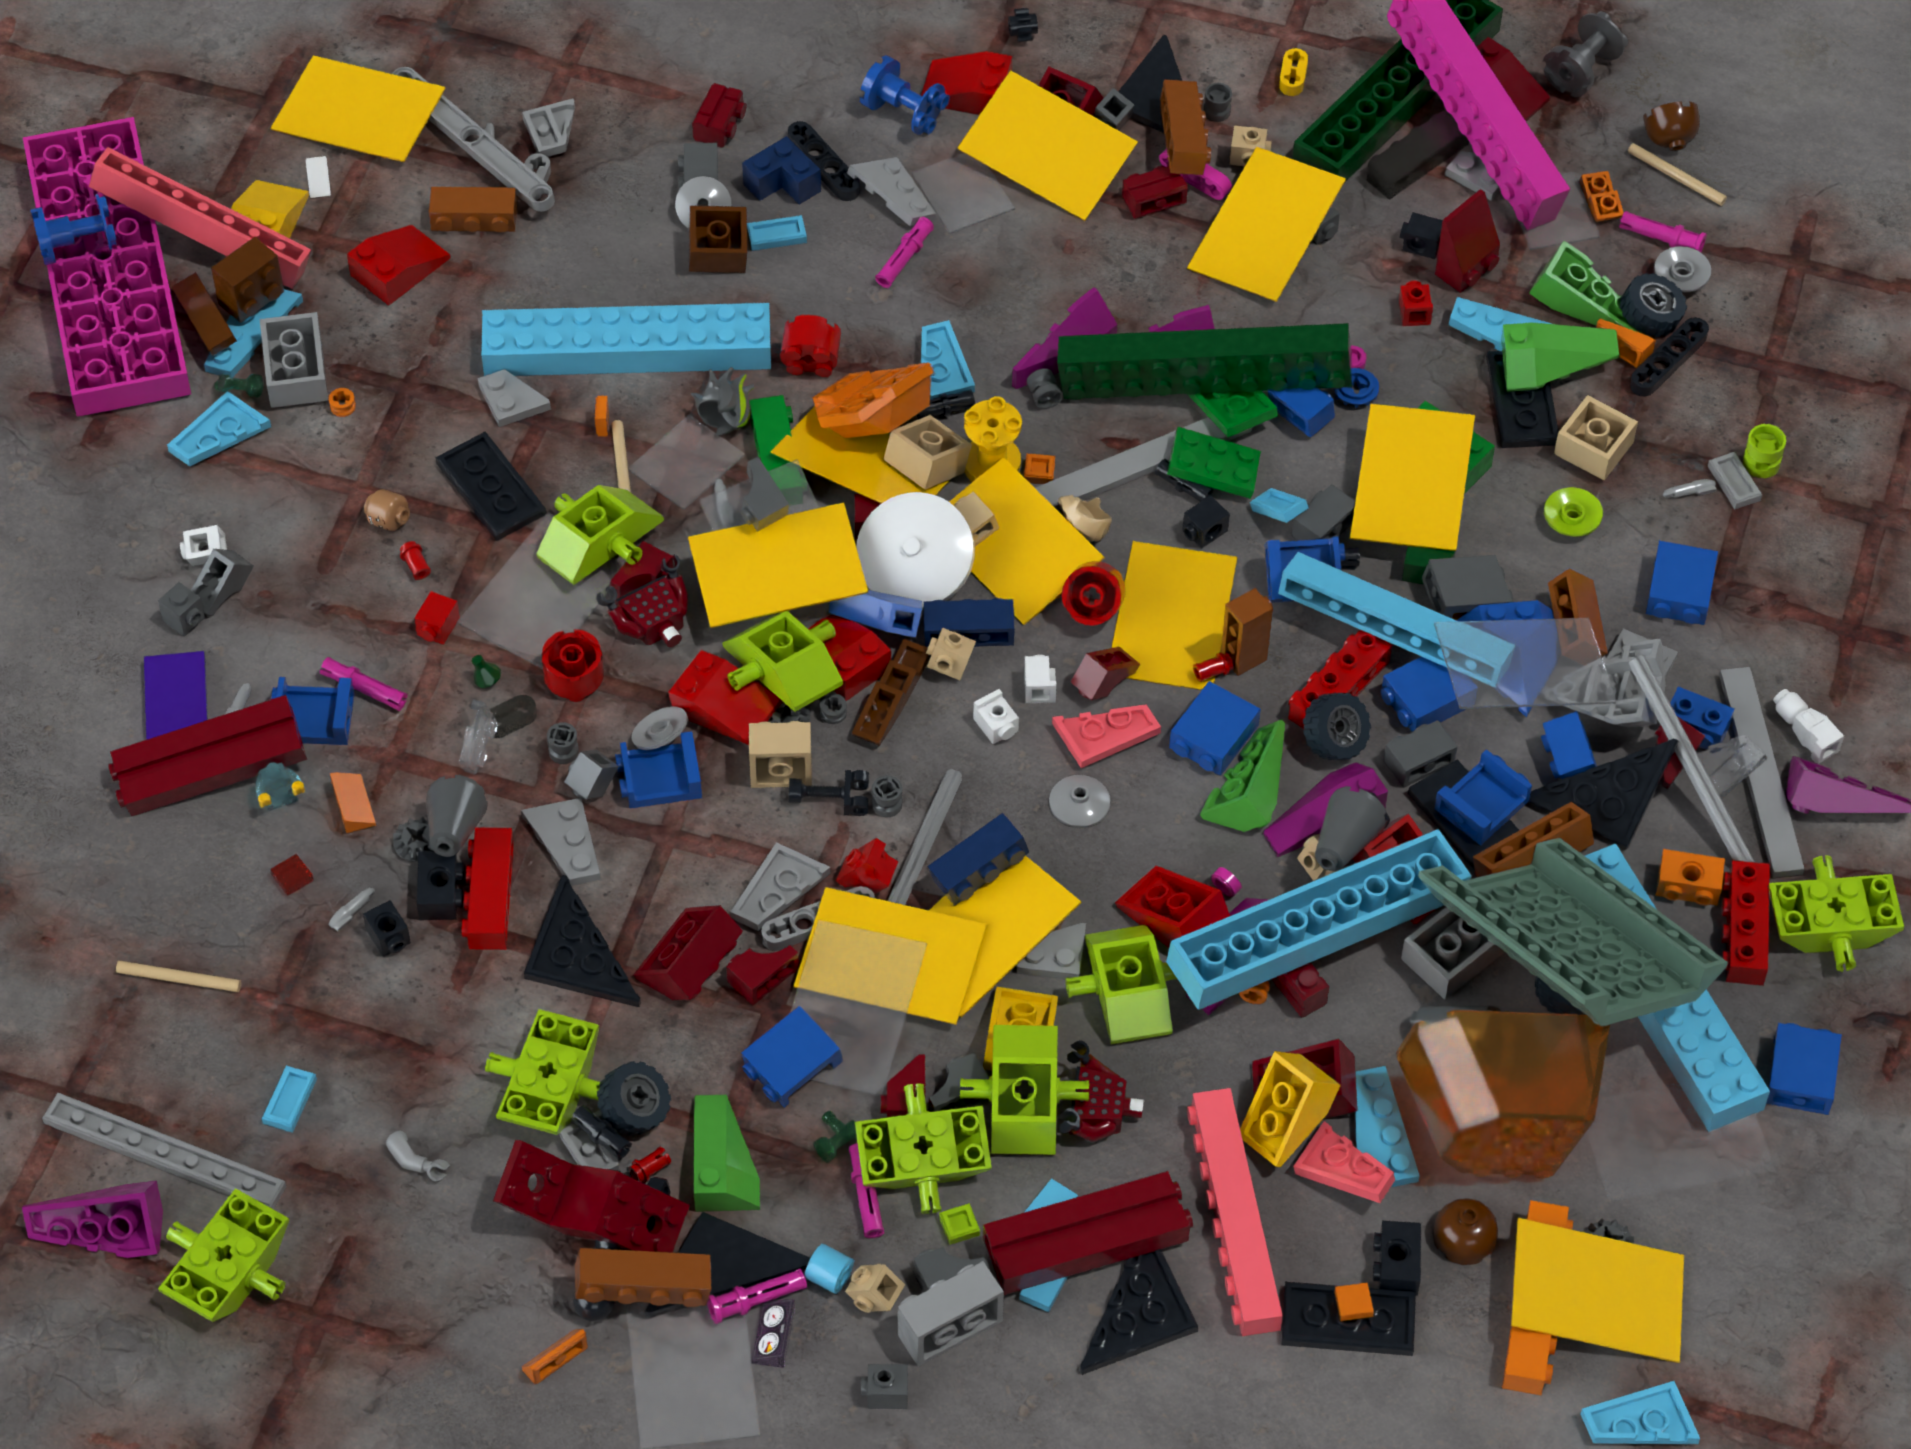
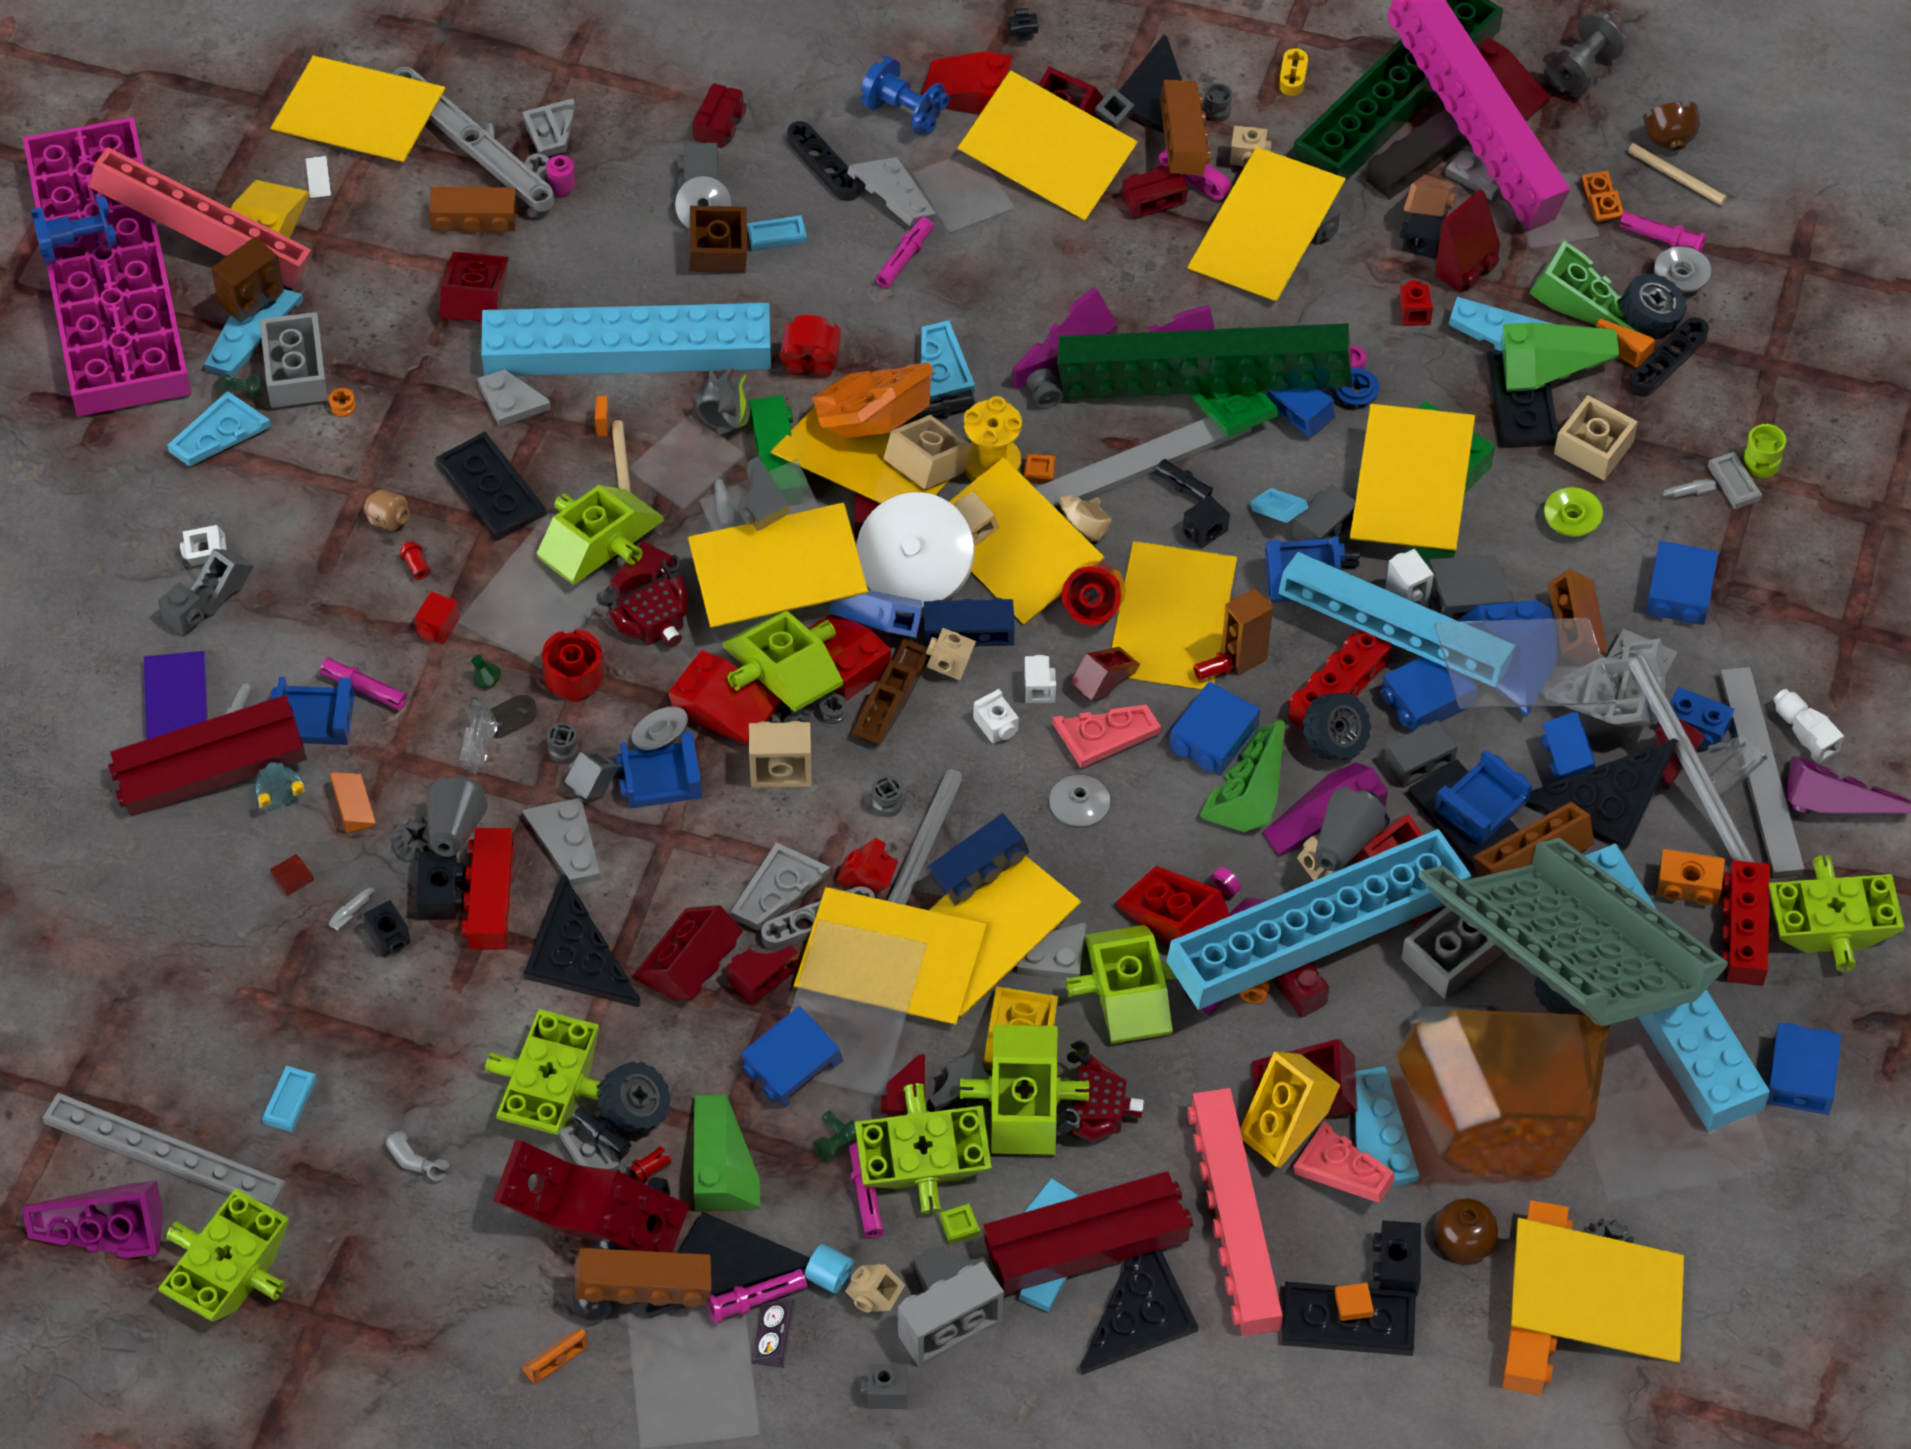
tan bar [116,961,241,992] -> none
reddish brown slope [172,272,237,356] -> none
red slope [347,225,451,306] -> none
dark blue brick [742,136,821,205] -> none
black bar [789,770,869,816] -> none
green plate [1167,427,1261,499] -> none
medium azure wing [1580,1381,1700,1444] -> none
none -> dark red slope [440,251,509,324]
none -> dark pink brick [546,155,576,196]
none -> white brick [1385,549,1434,608]
none -> nougat slope [1404,175,1457,216]

